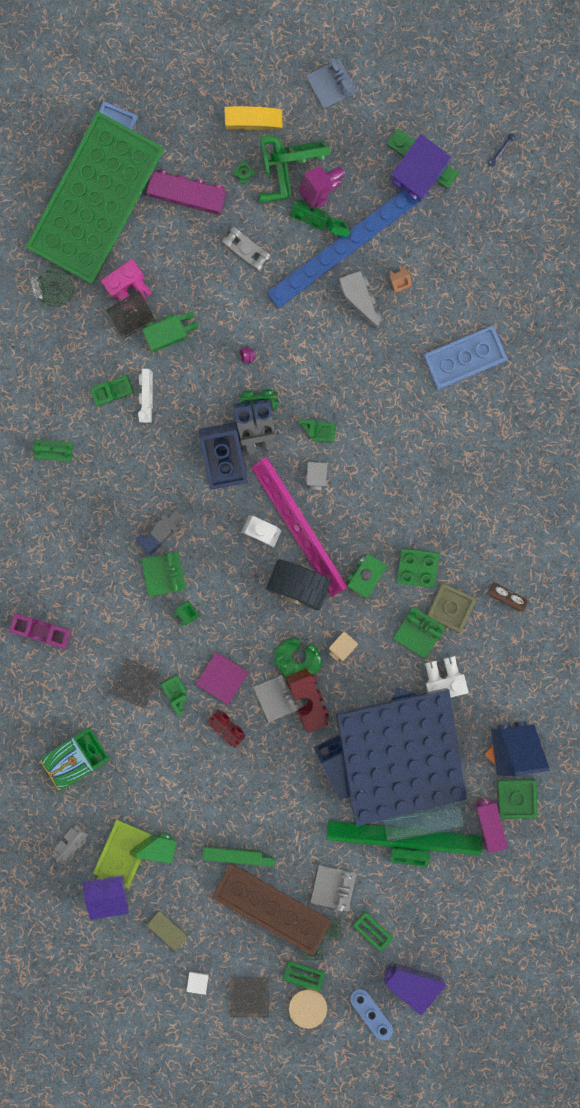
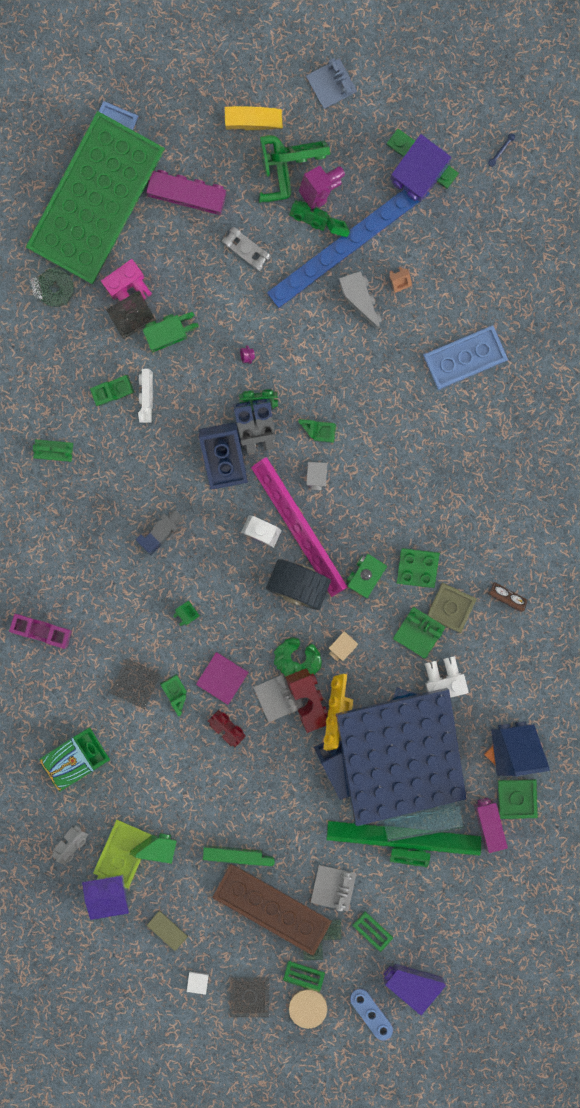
green hinge [141,552,186,597] -> none
green plate [233,161,255,184] -> none
none -> yellow bracket [323,673,353,751]

